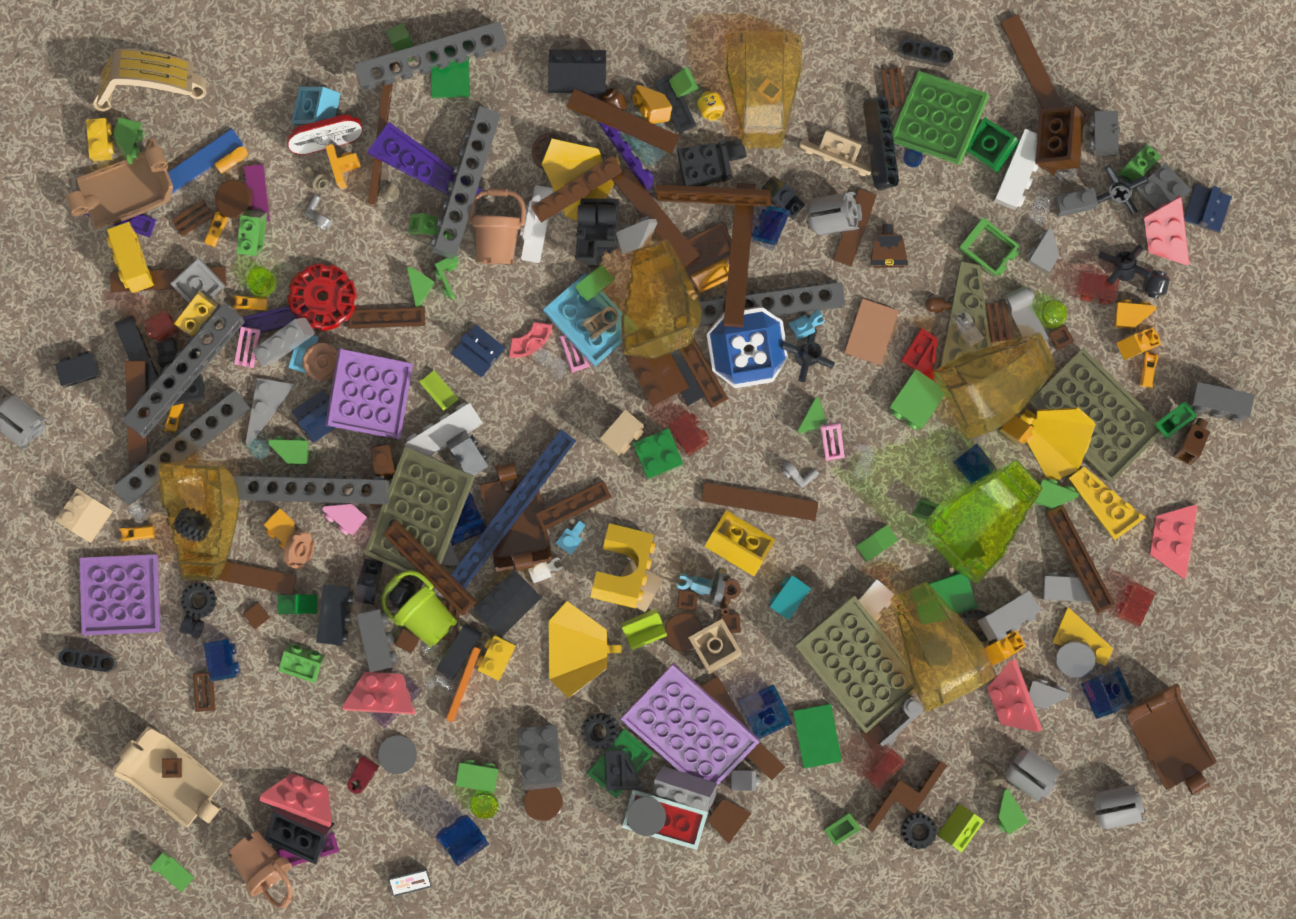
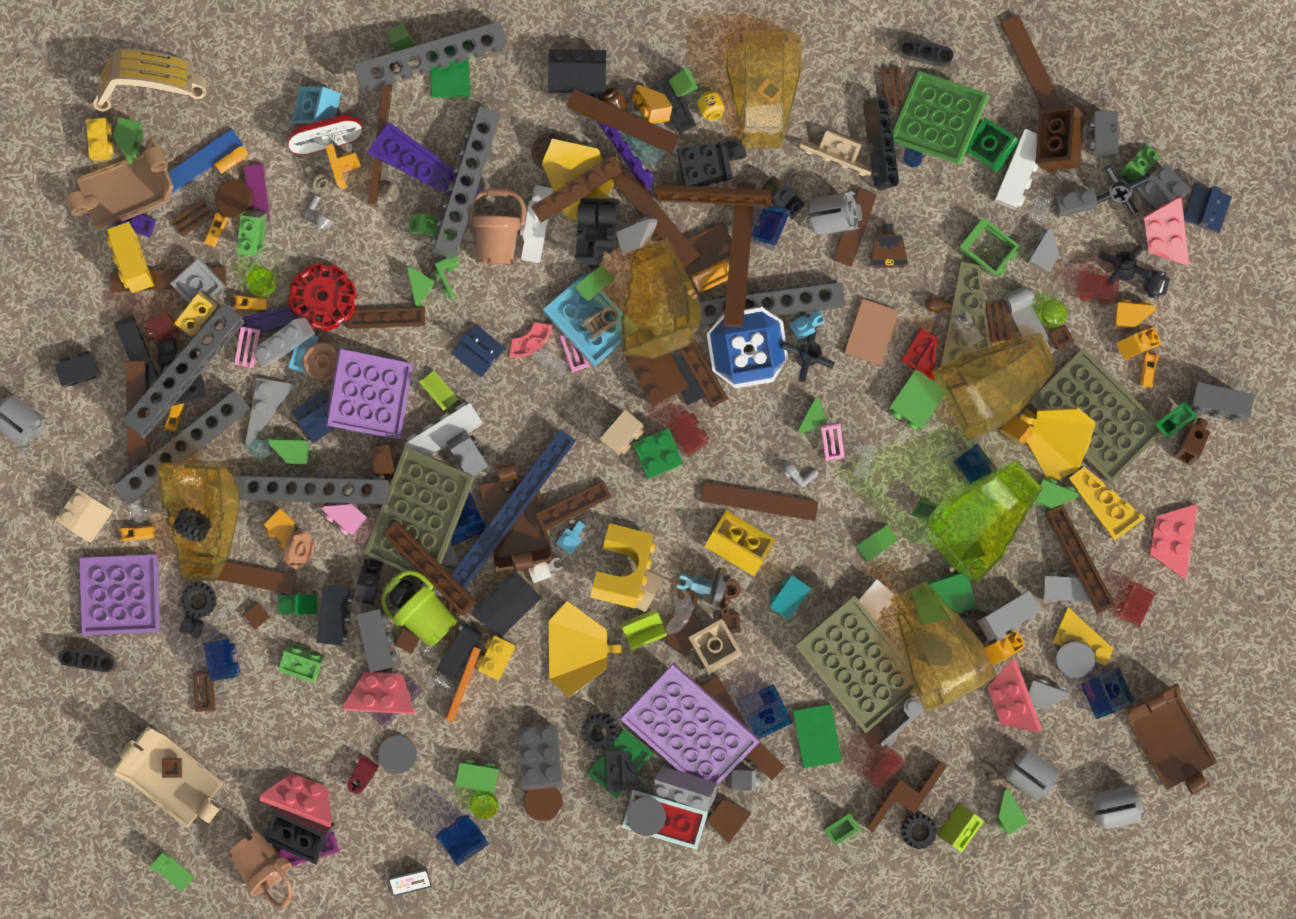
none -> clear piece [666,589,694,635]

